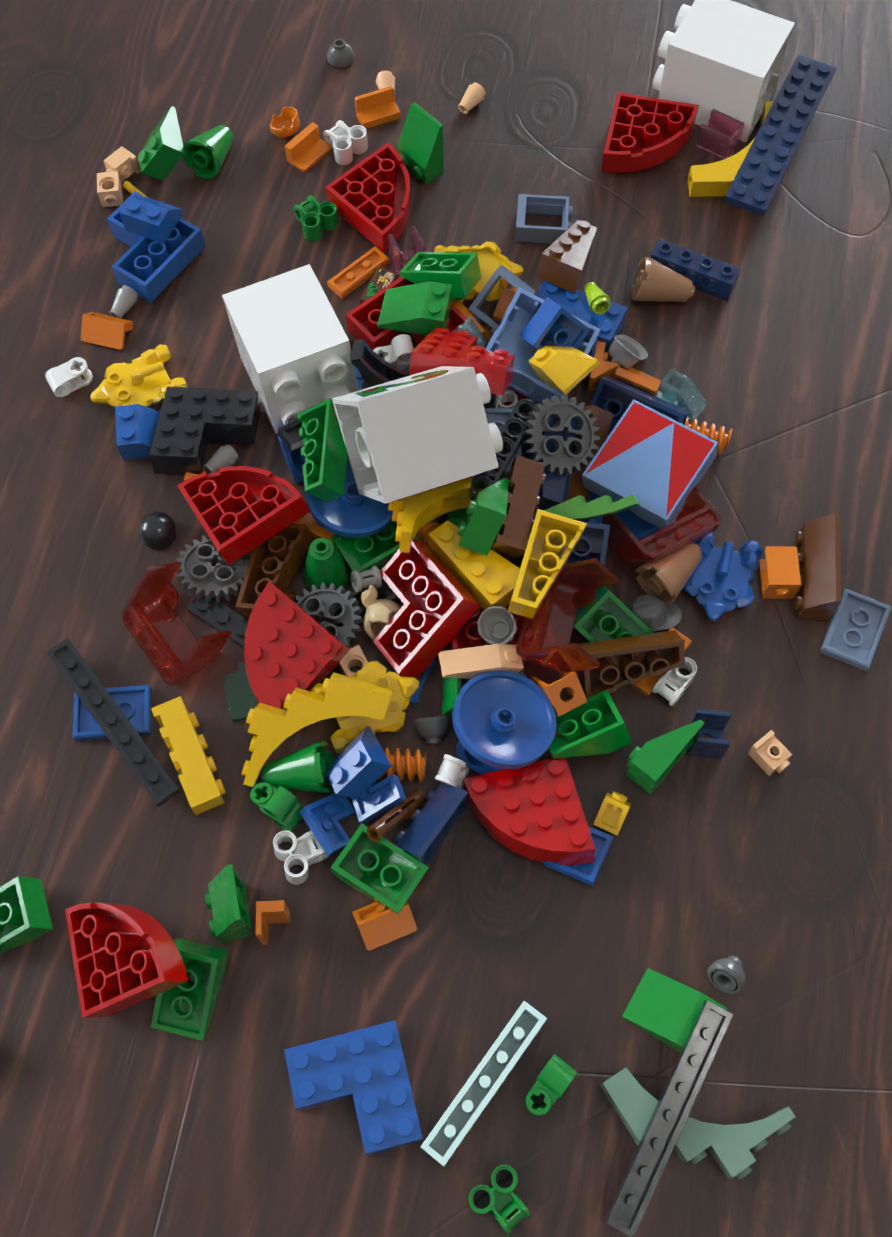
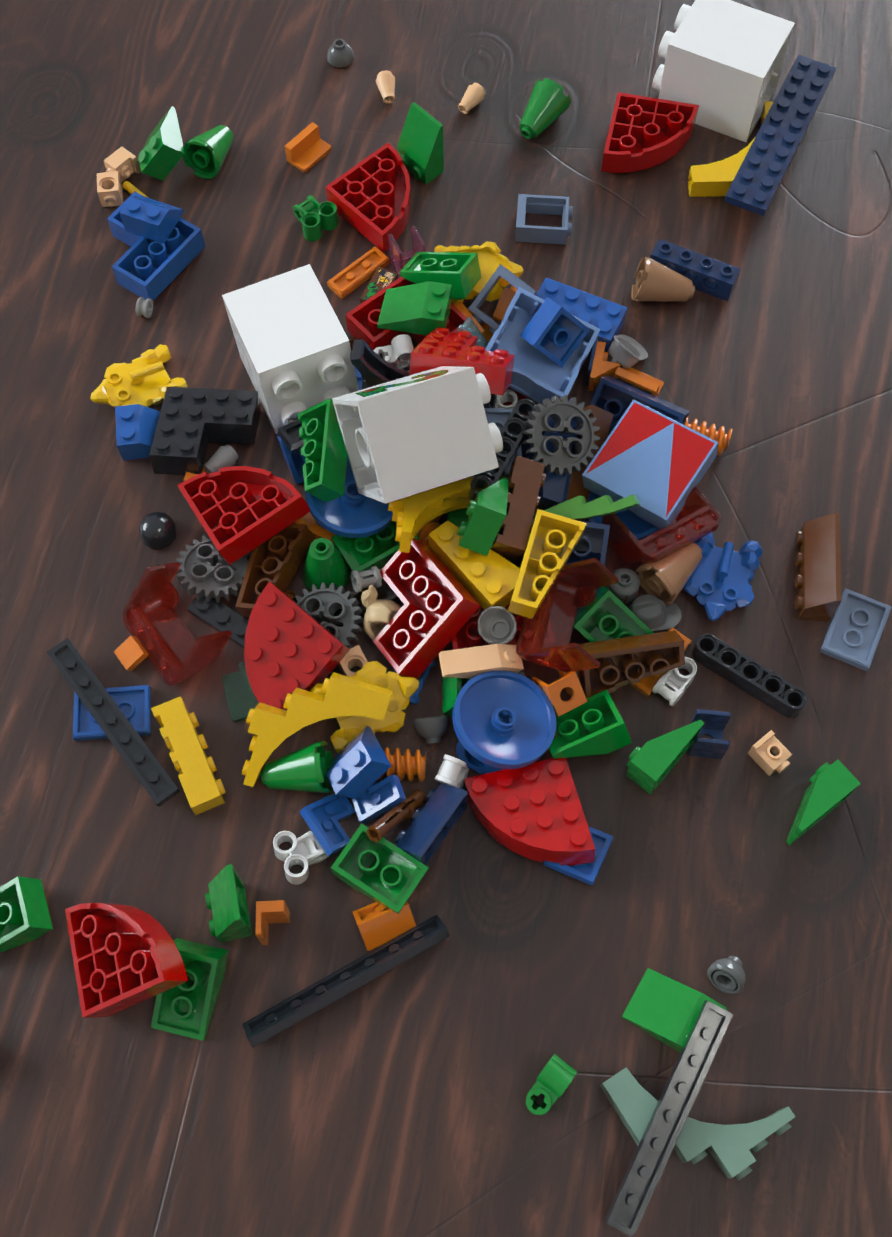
white piece [45,357,93,397] -> none
orange panel [81,312,133,350] -> none
light grey cone [109,285,138,318] -> none
green piece [250,782,304,832] -> none
orange hair [269,107,300,138] -> none
blue brick [284,1020,423,1156] -> none
white piece [323,120,368,165] -> none
orange panel [355,86,401,129] -> none
light aqua brick [421,1001,547,1167] -> none
green piece [468,1164,532,1236] -> none
yellow slope [528,346,600,395] -> none
reddish brown wedge [536,220,597,294] -> none
lime cone [584,282,611,315] -> none
yellow bracket [593,792,631,836] -> none
clear light blue slope [657,368,707,420] -> none
clear pink piece [696,109,745,159] -> none
orange piece [759,546,801,599] -> none
none -> orange tile [114,635,149,671]
none -> light grey bush [135,297,153,318]
none -> black plate [242,915,450,1048]
none -> green cone [519,78,571,139]
none -> dark grey head [607,568,640,604]
none -> black beam [692,634,807,718]
none -> green slope [786,760,861,845]

